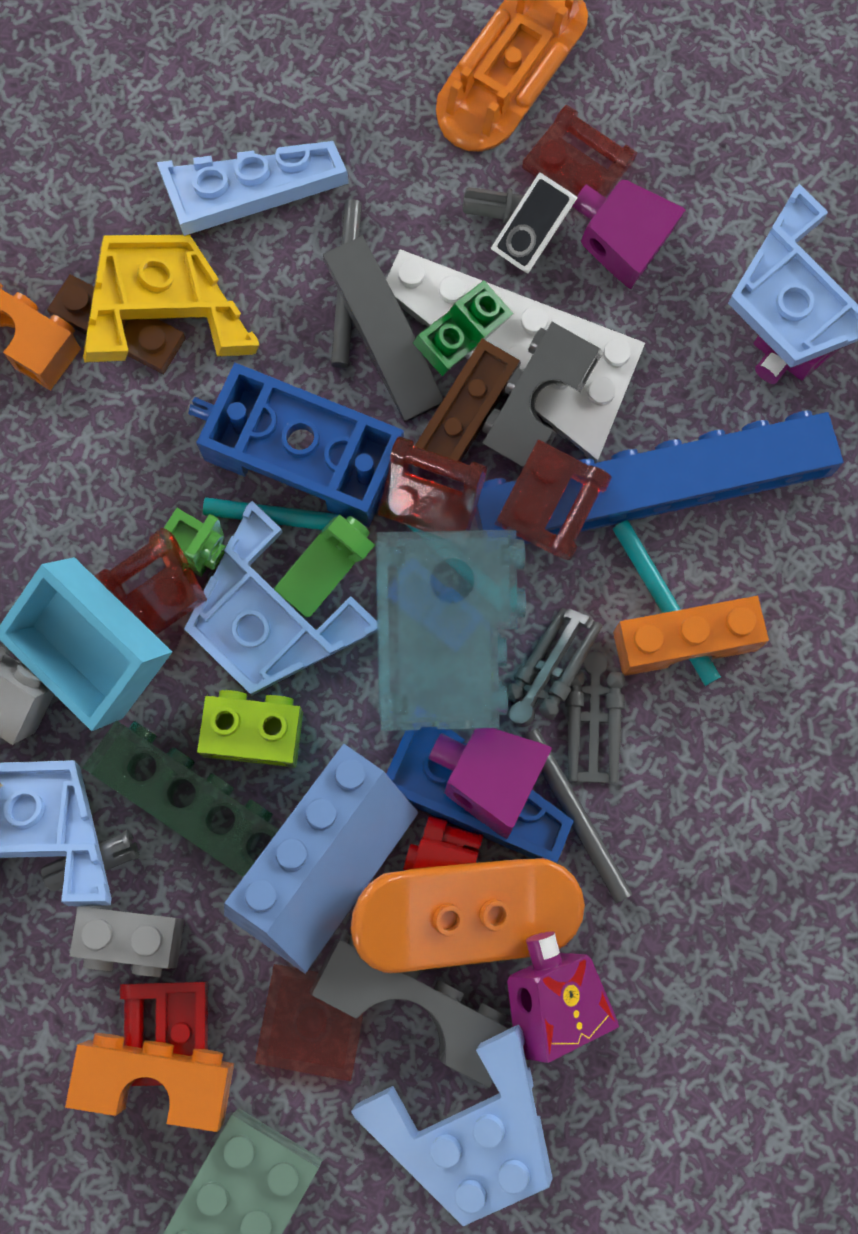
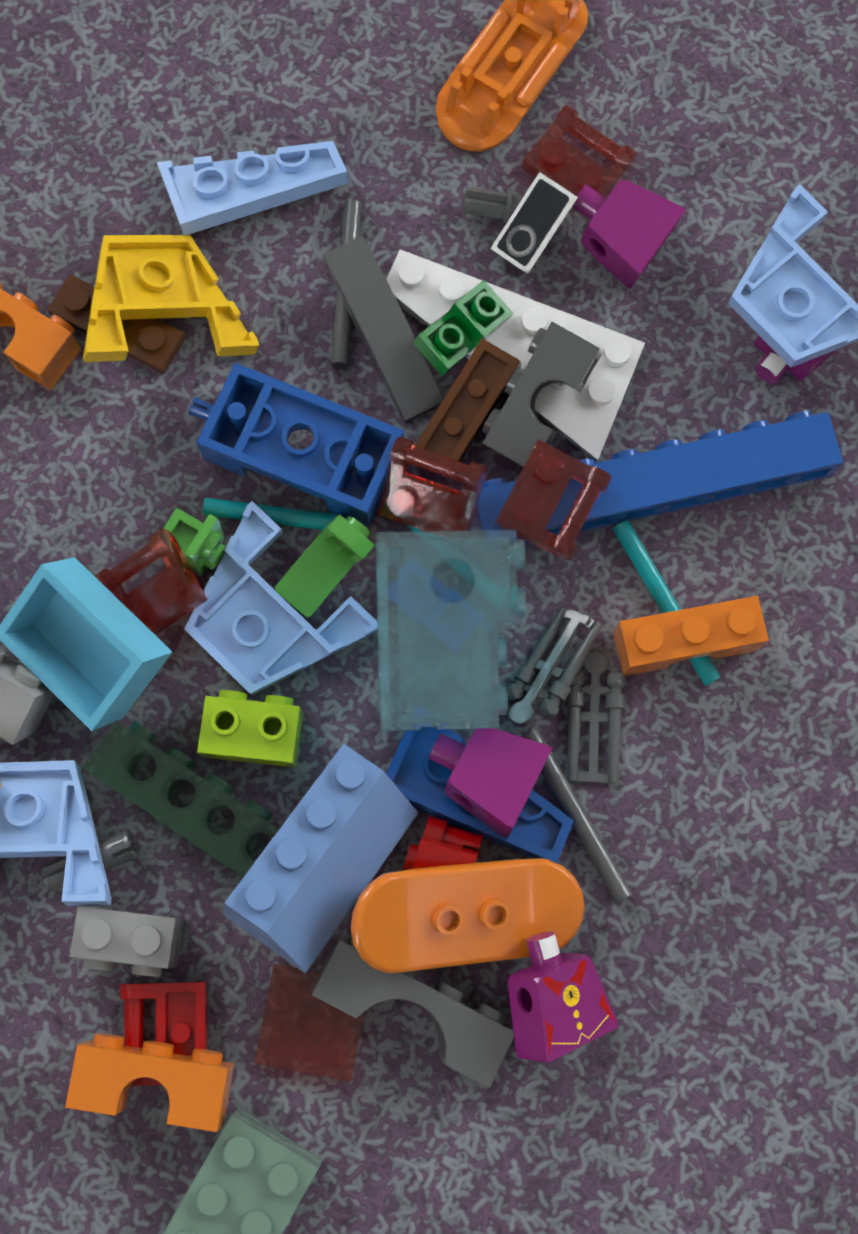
light blue wing [351,1024,553,1226] -> none

